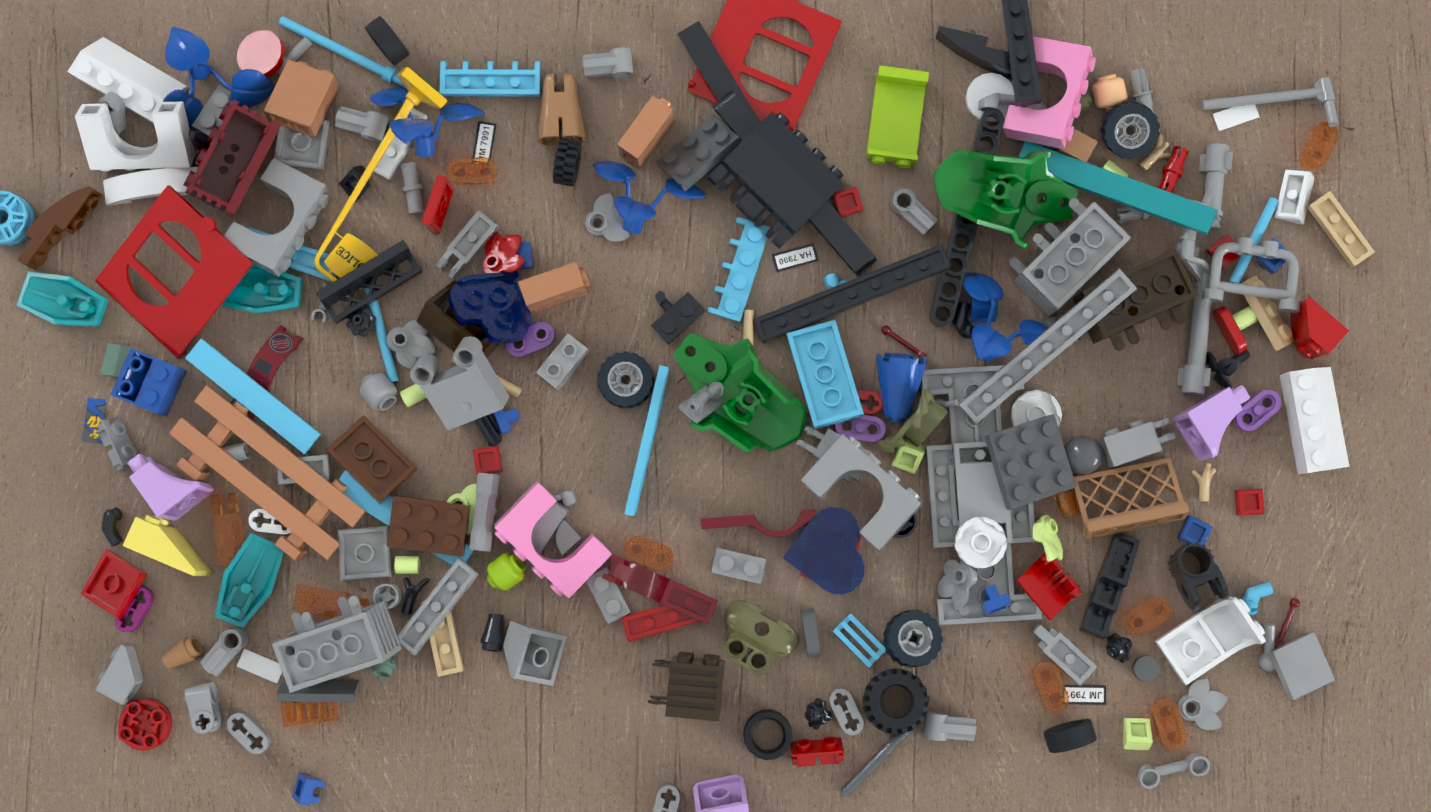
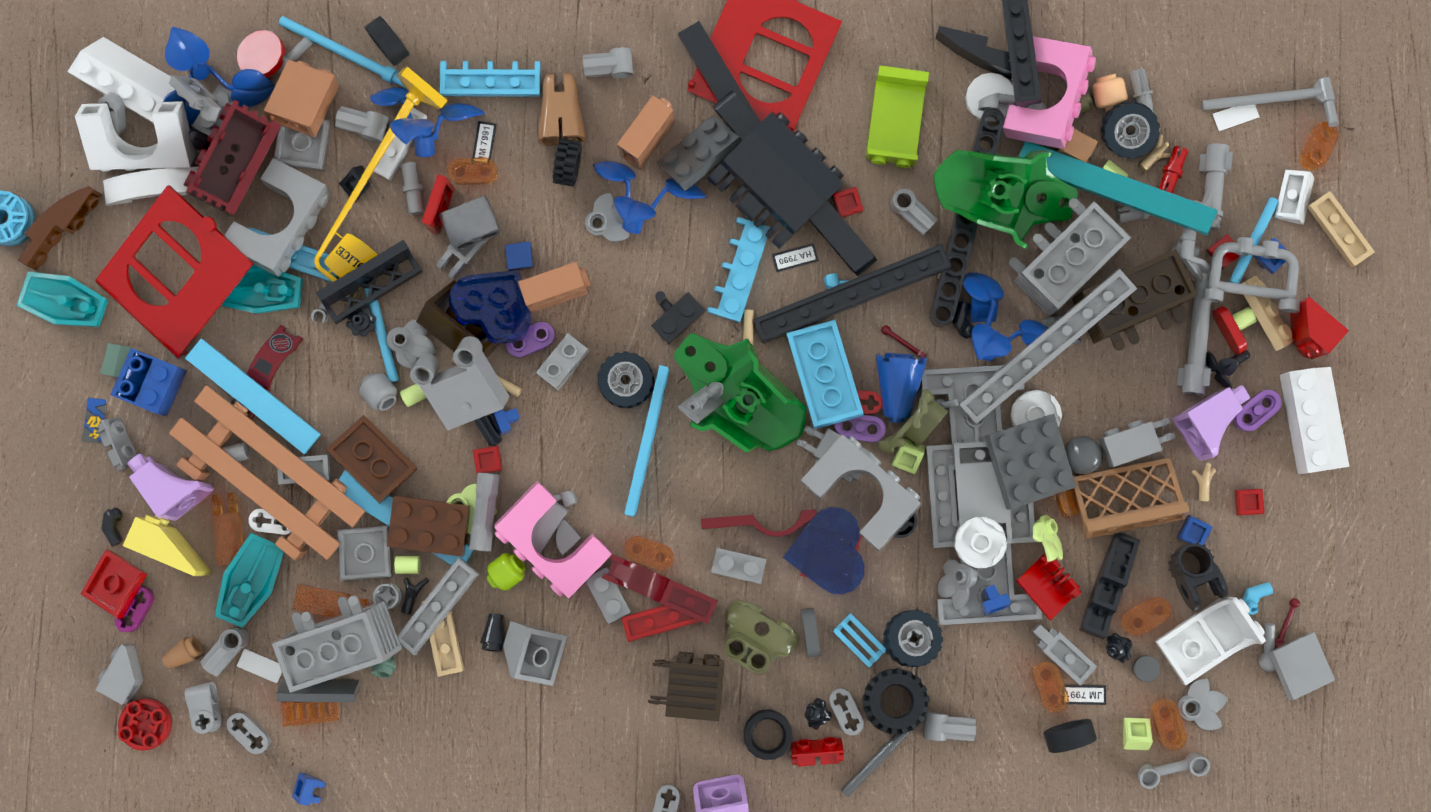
red plate [482,232,525,276] -> none
none -> light grey hinge [169,75,221,122]
none -> flat silver piece [438,196,501,251]

